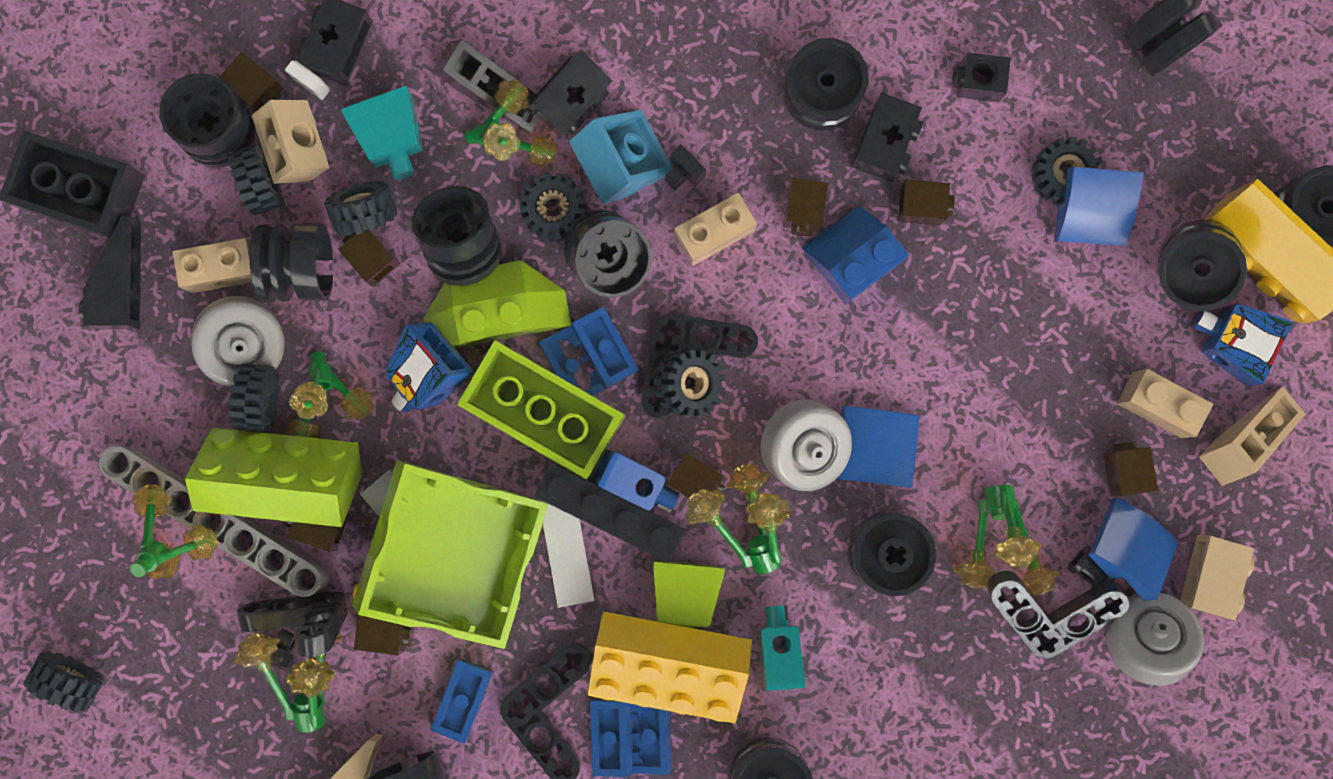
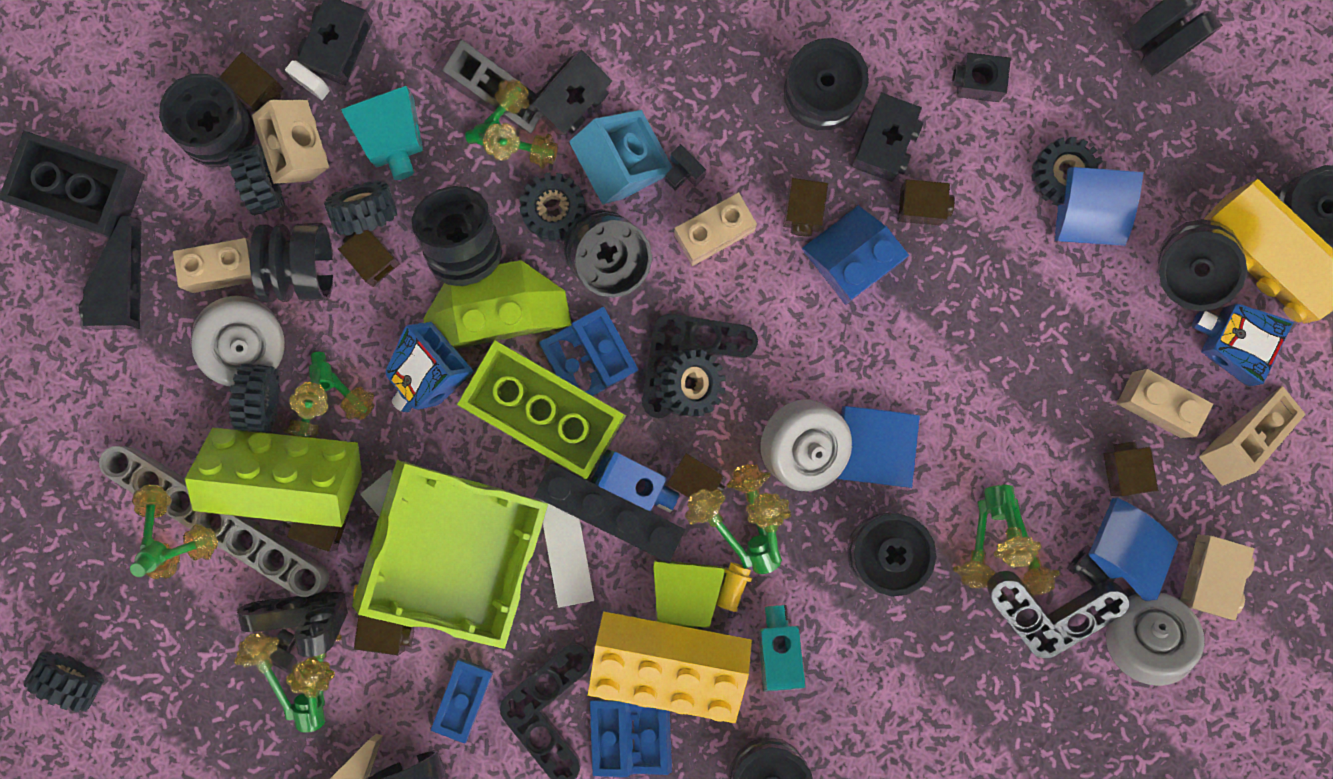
none -> yellow pin [716,562,752,612]

